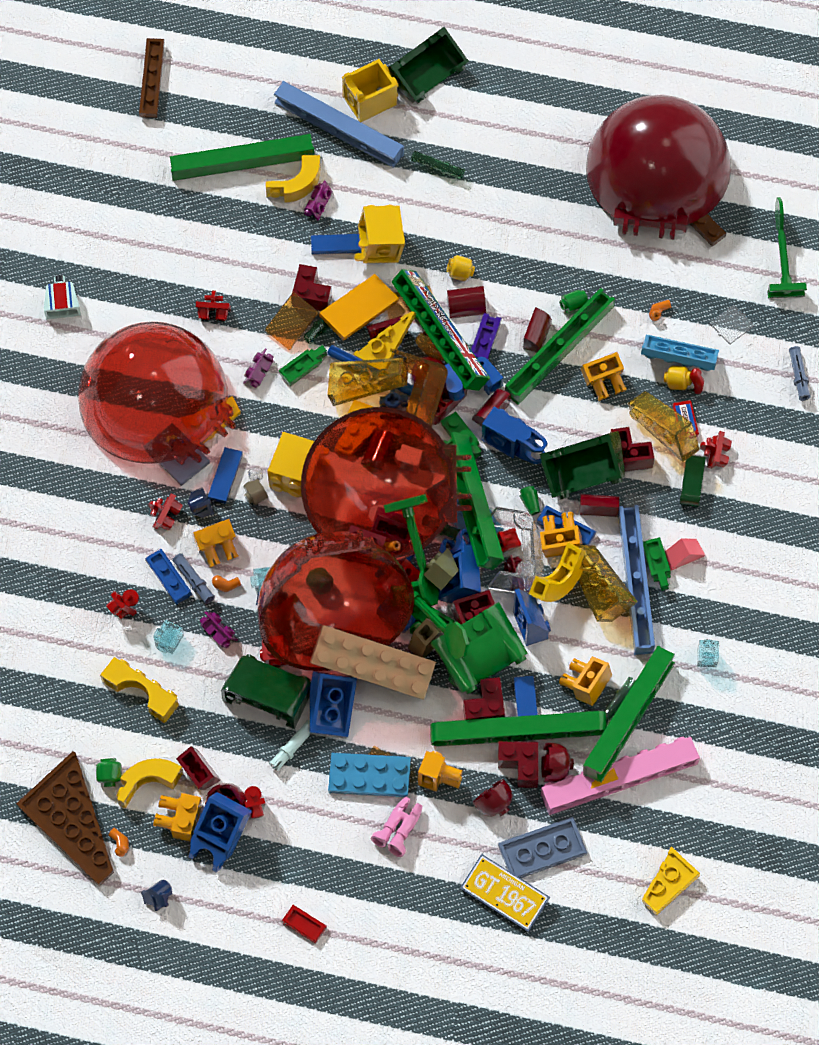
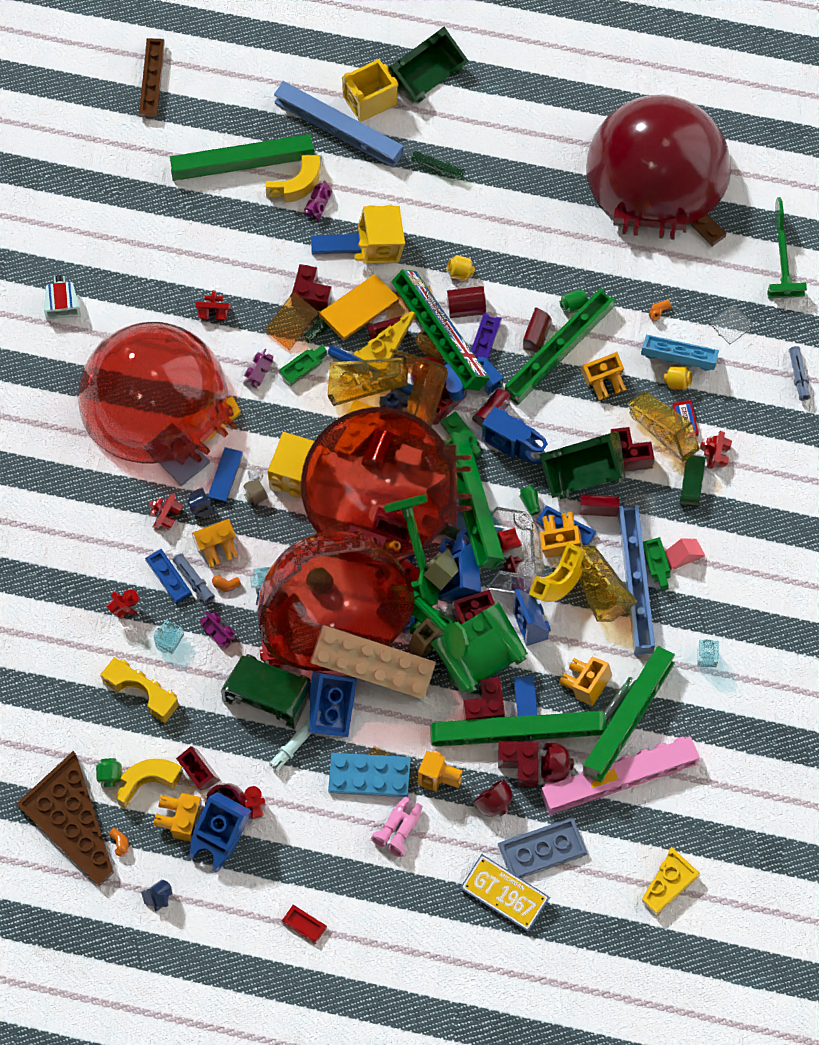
red arm [690,368,704,394] -> none

